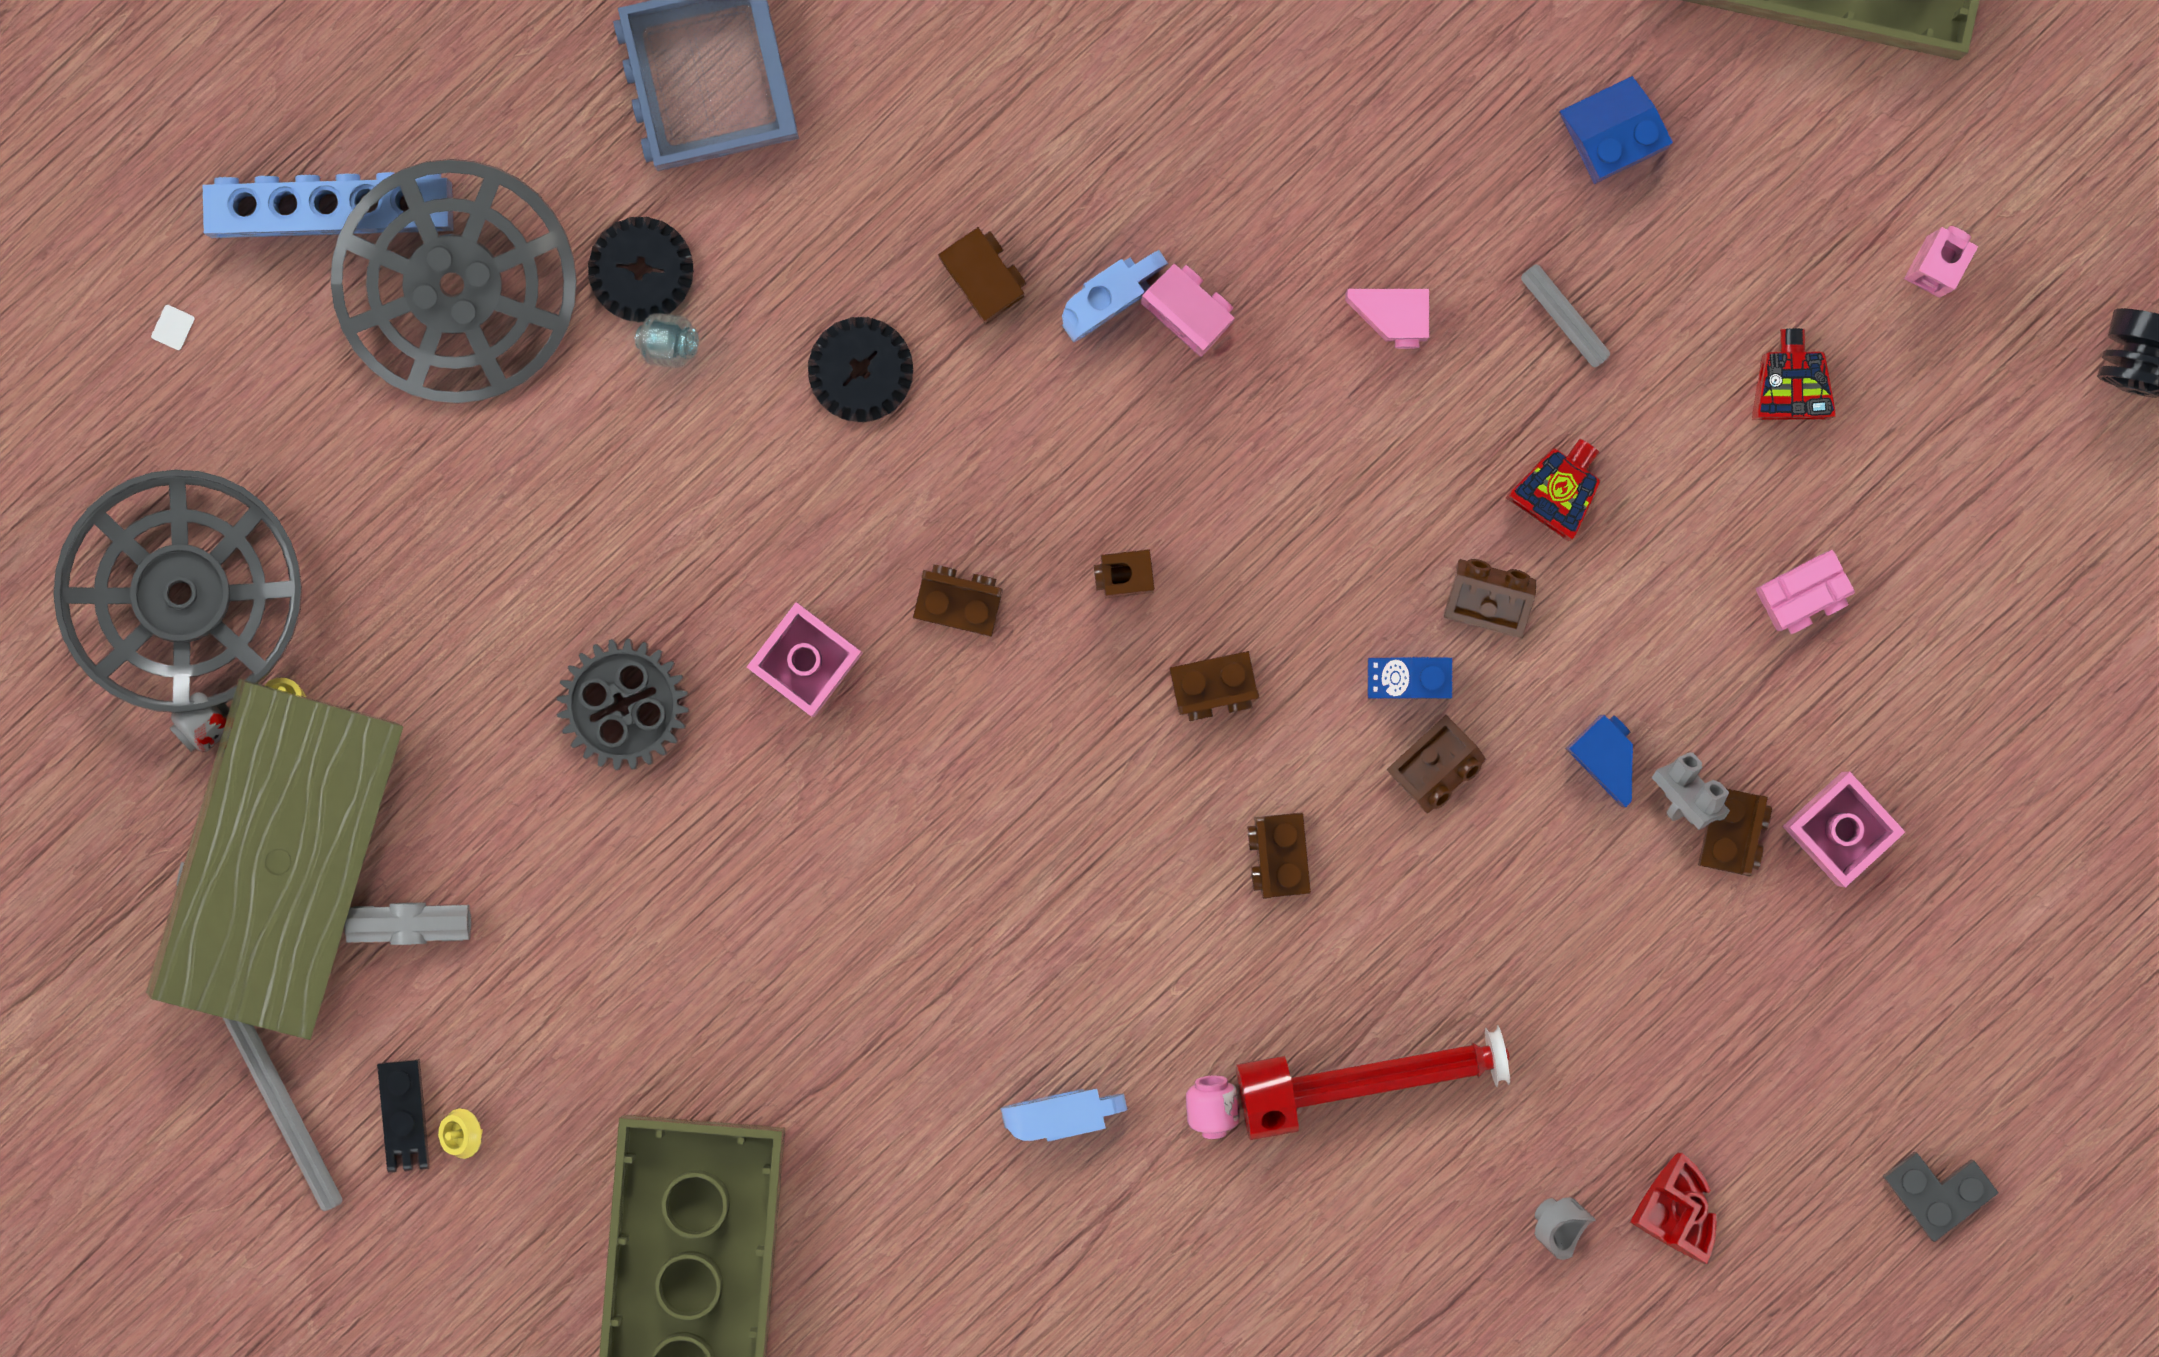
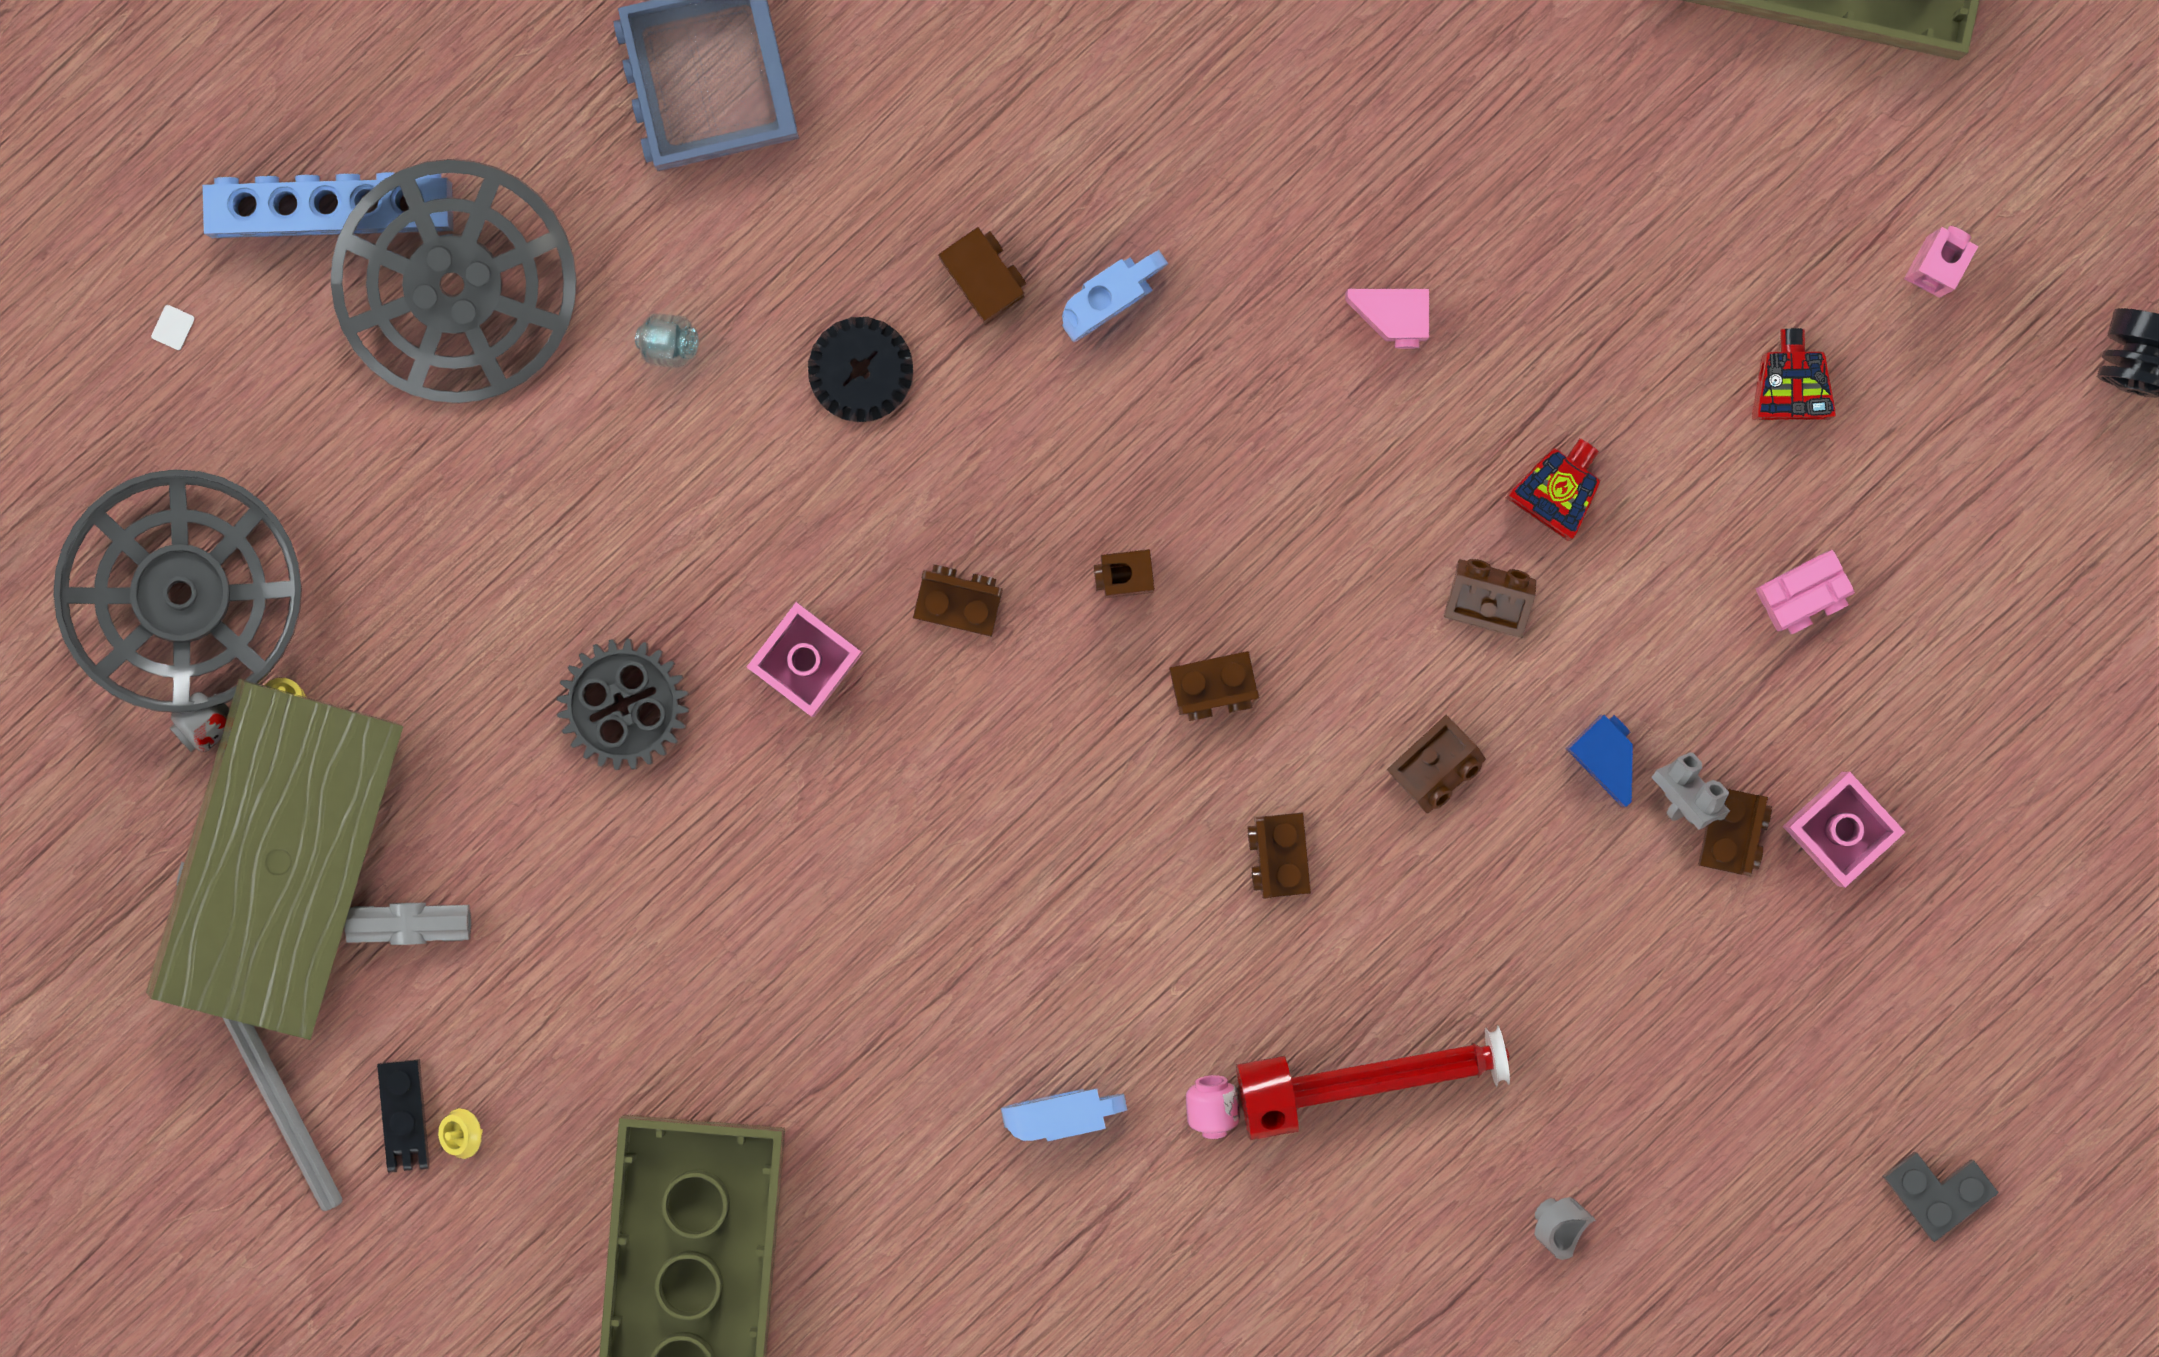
black gear [588,216,694,322] -> none
bright pink slope [1141,264,1235,357] -> none
blue slope [1368,657,1452,699] -> none
light grey axle [1521,264,1610,367] -> none
blue slope [1559,76,1673,184] -> none
red brick [1630,1152,1717,1264] -> none

